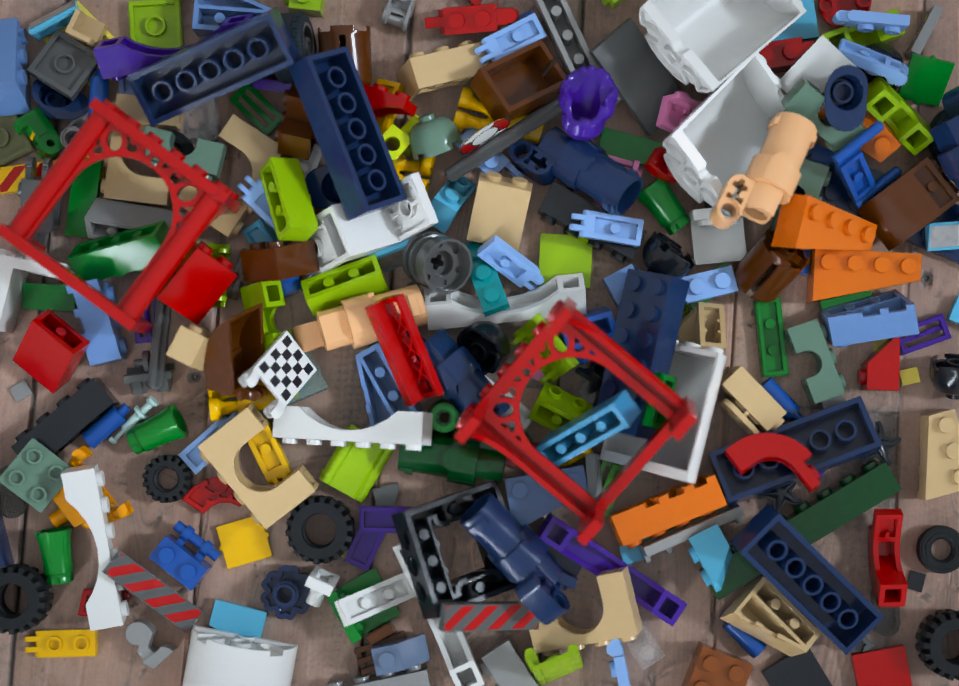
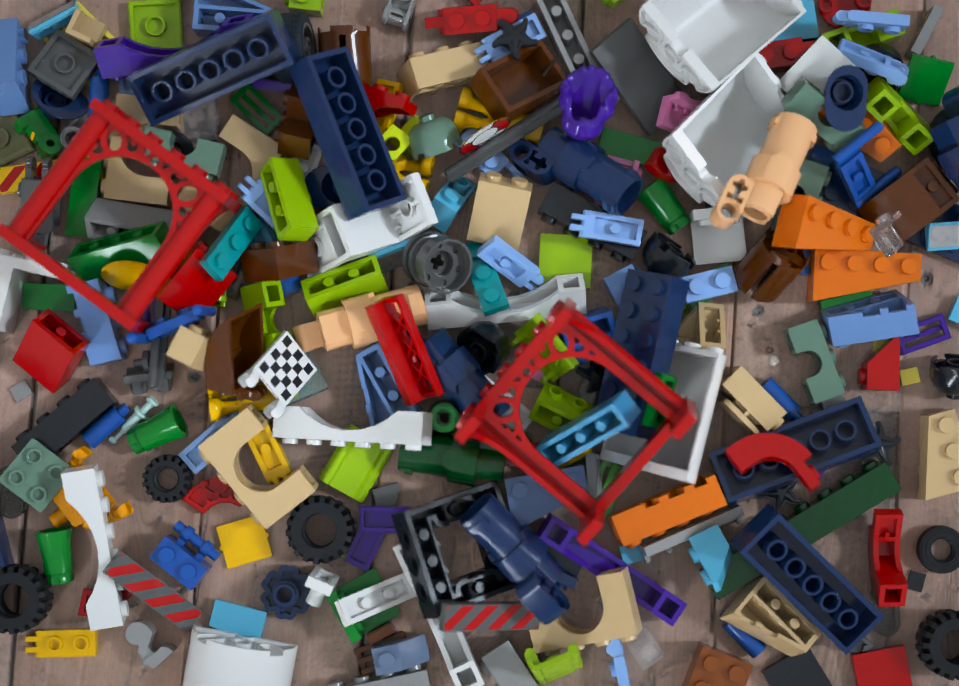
green tile [753,296,789,378] -> none
none -> yellow sticker [101,261,147,291]
none -> blue plate [126,304,217,344]
none -> teal plate [199,205,263,282]
none -> black animal [492,18,539,61]
none -> clear bracket [869,211,904,258]

